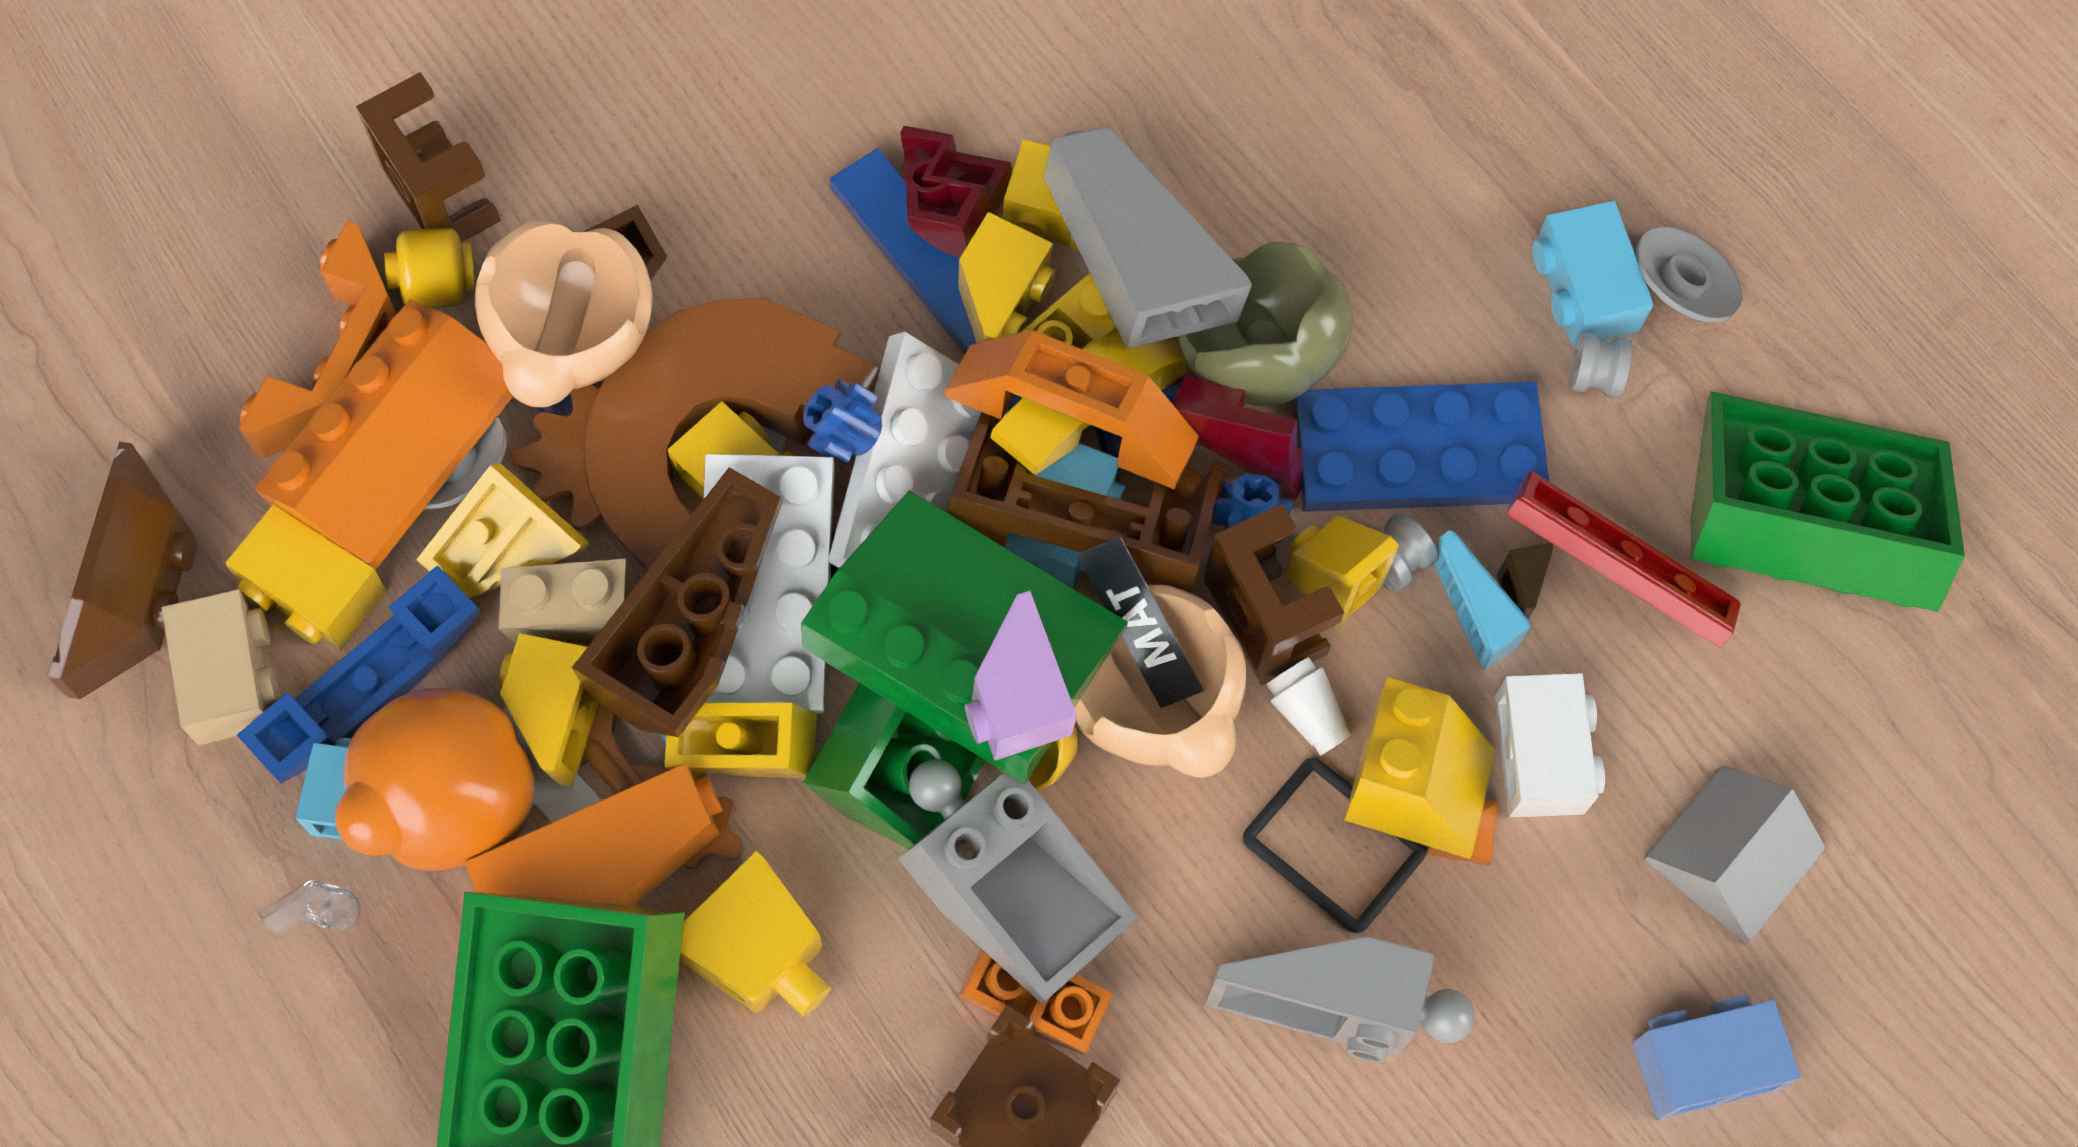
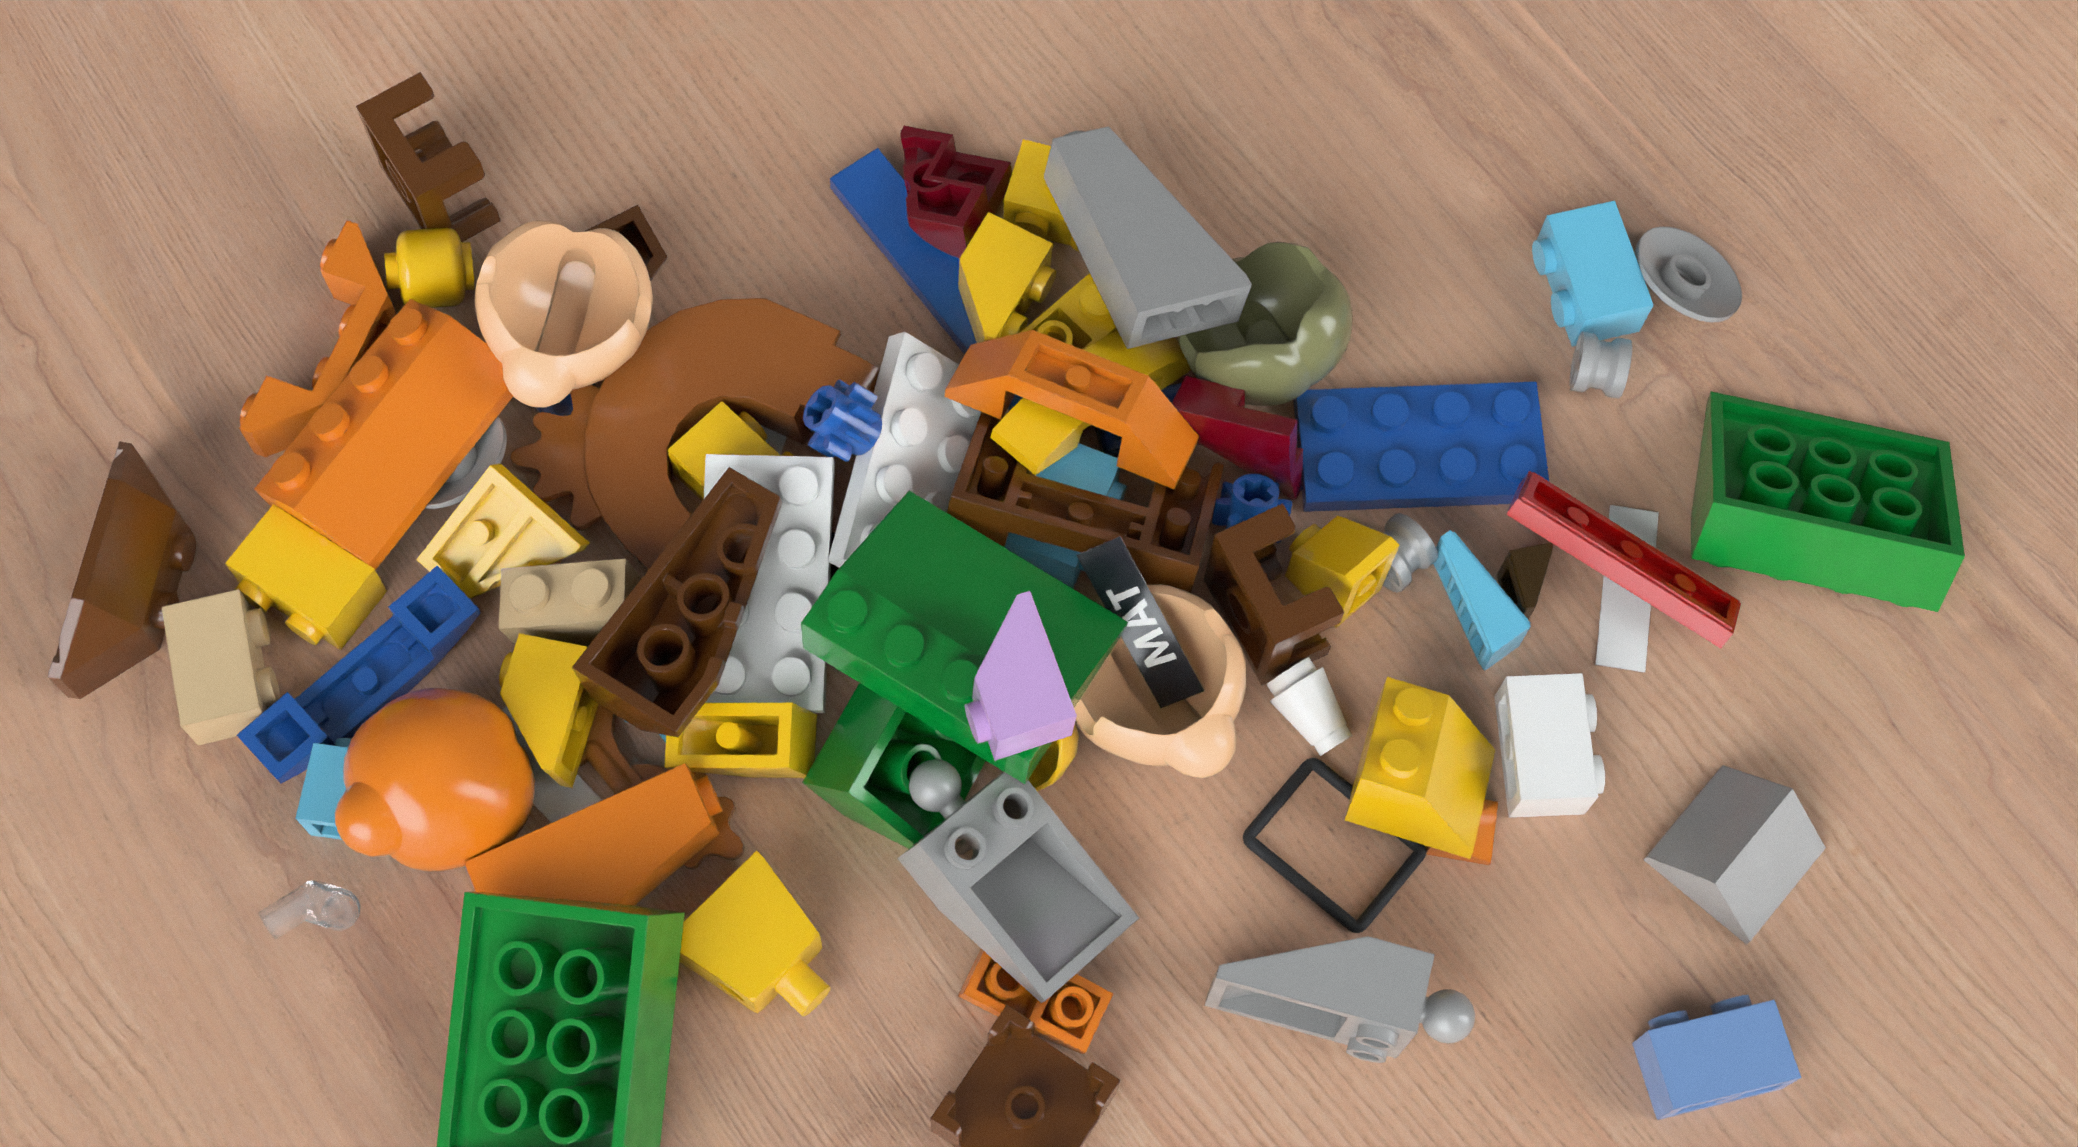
none -> white sticker [1595,505,1659,672]

